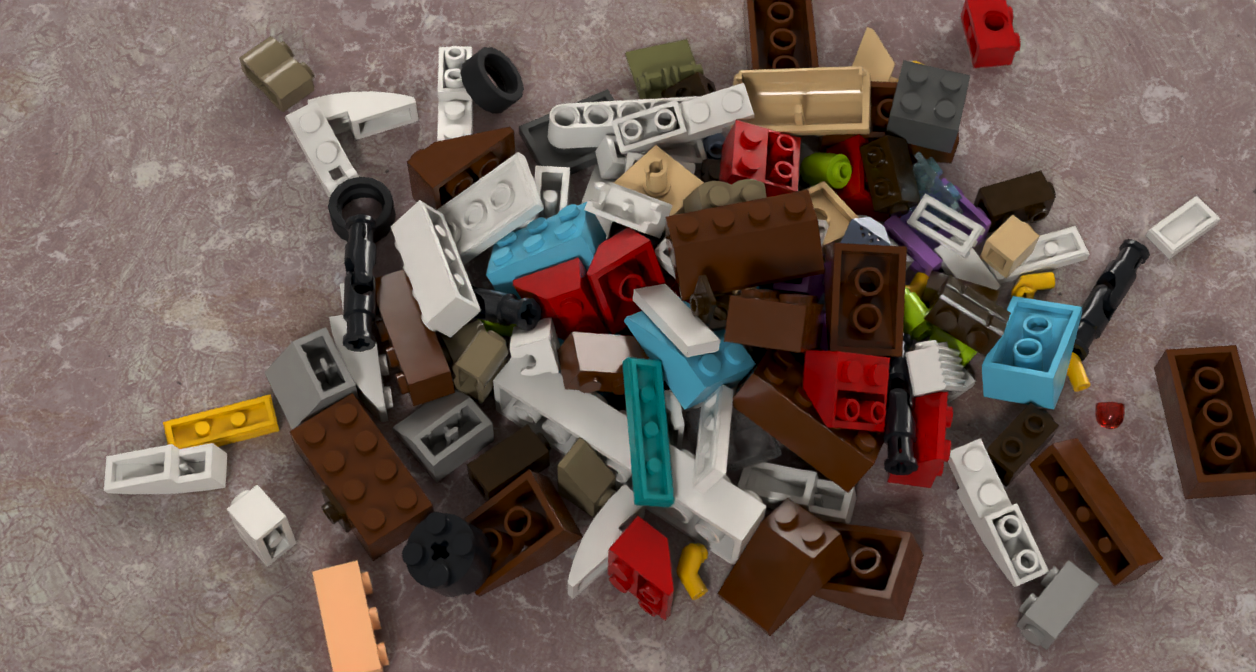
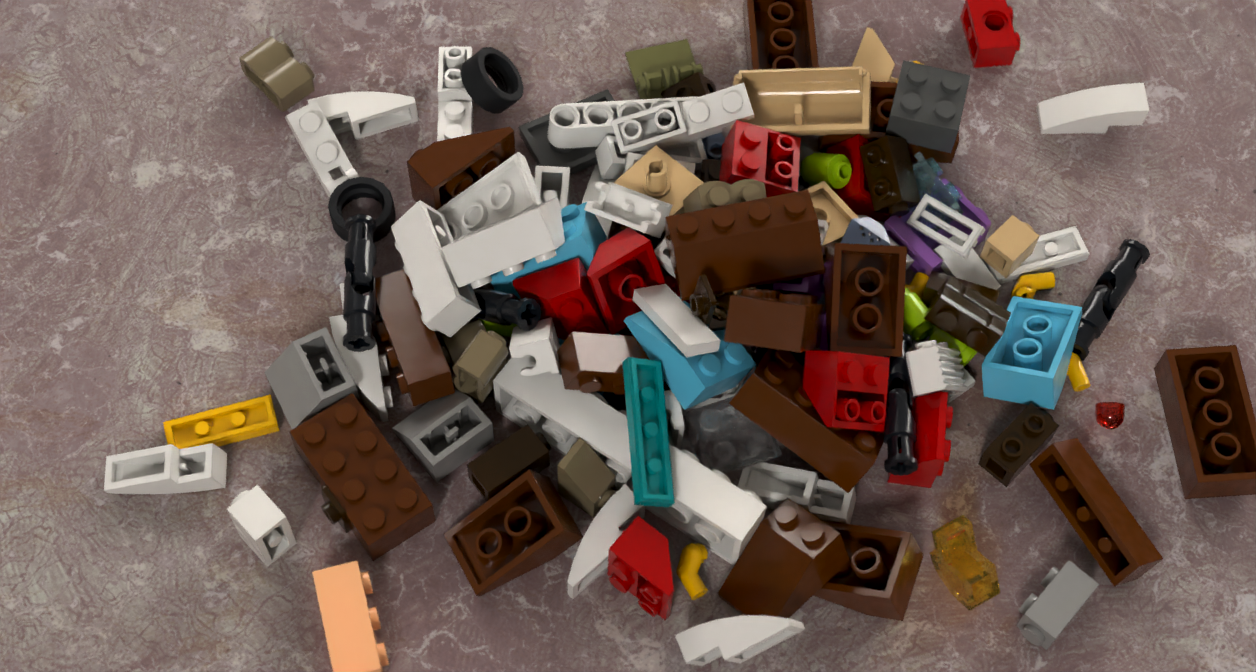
black brick [402,512,493,597] -> none
white tile [693,385,734,494] -> none
white slope [948,438,1049,587] -> none
dark brown brick [973,170,1056,233] -> none
white tile [1146,195,1220,259] -> none
none -> white slope [441,197,565,289]
none -> white slope [675,615,805,666]
none -> clear yellow brick [930,515,1001,611]
none -> white slope [1037,83,1149,134]

